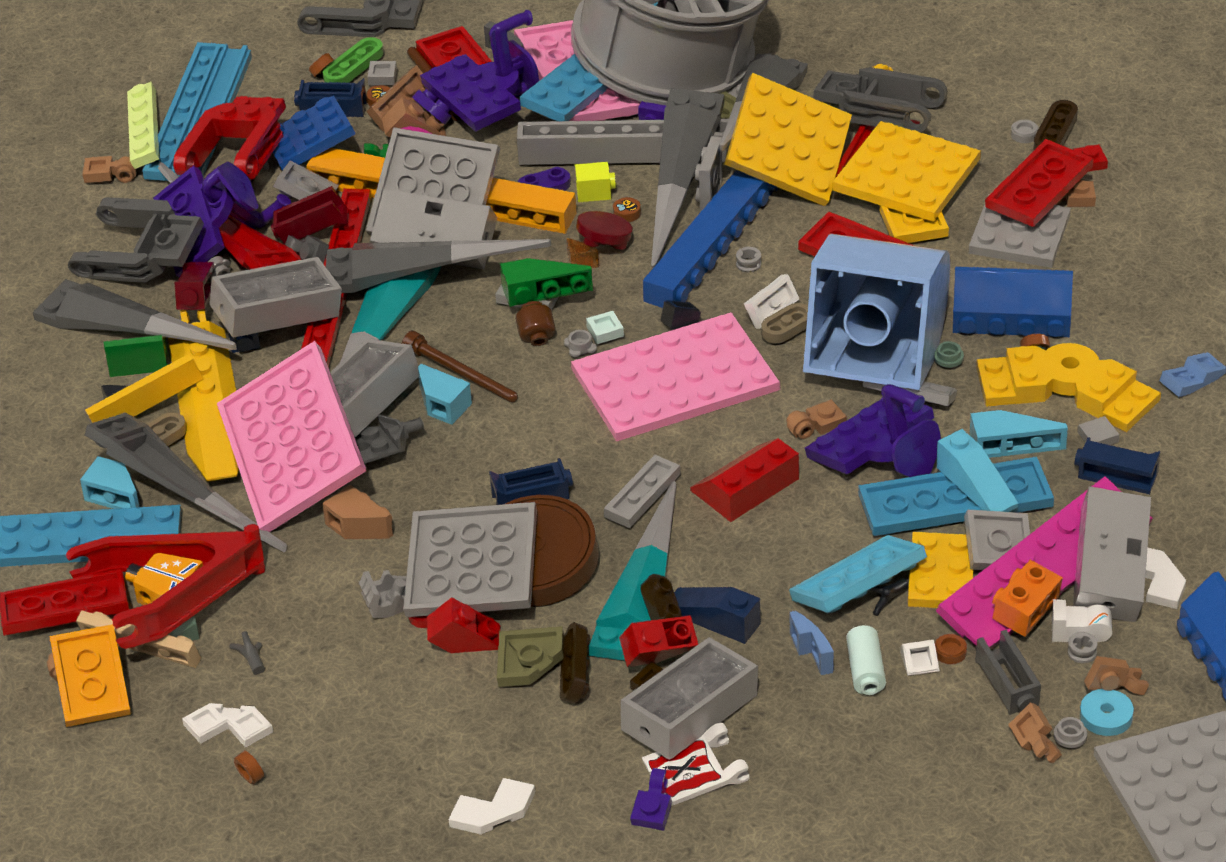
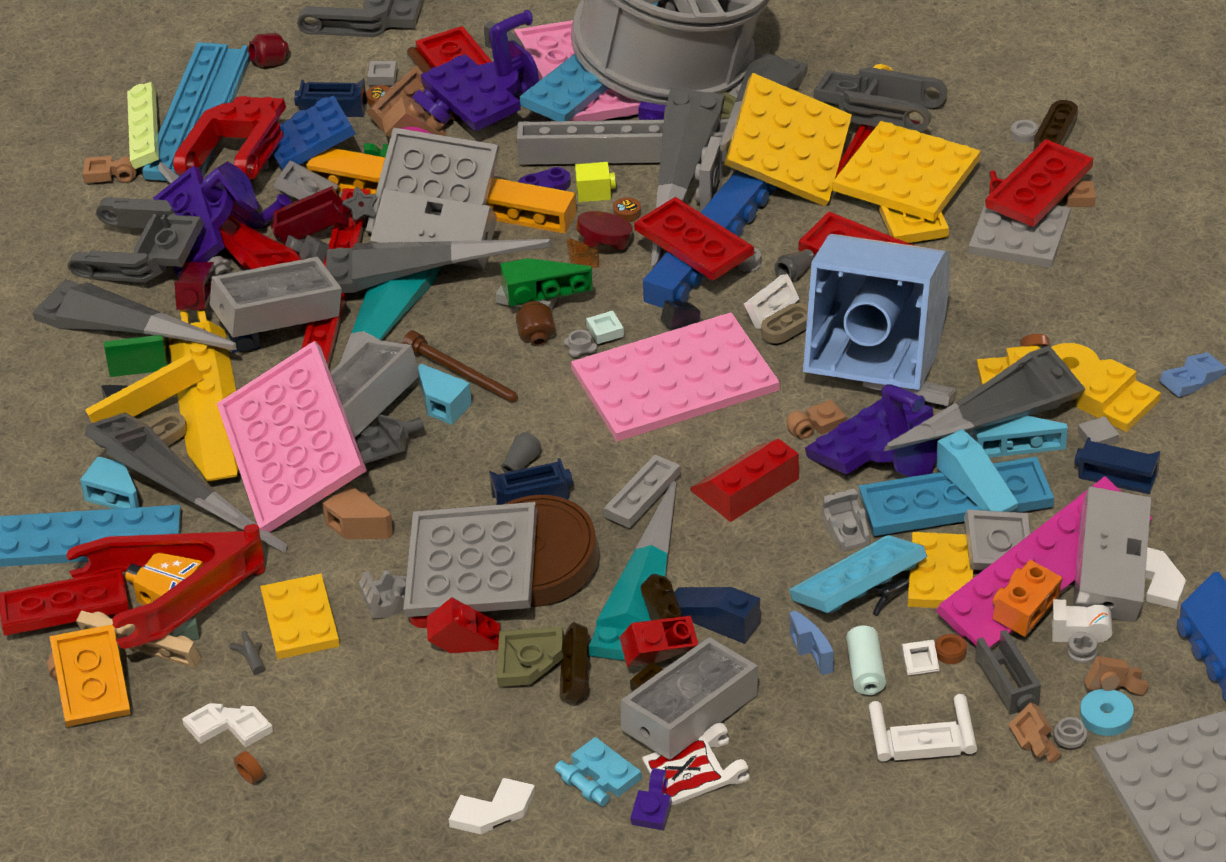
dark orange tile [309,53,334,77] -> none
bright green plate [323,37,383,83] -> none
sand green plate [934,341,964,368] -> none
blue slope [953,267,1073,337] -> none
red plate [1073,144,1108,172] -> none
none -> dark red head [248,33,289,68]
none -> yellow plate [260,573,340,660]
none -> dark grey plate [342,187,377,222]
none -> dark grey cone [501,432,541,473]
none -> medium azure plate [555,737,642,806]
none -> red plate [634,197,754,281]
none -> dark grey cone [774,249,815,282]
none -> light grey hand [822,488,870,552]
none -> white plate [869,694,977,762]
none -> dark grey plate [884,345,1086,451]
none -> red hand [989,170,1004,194]

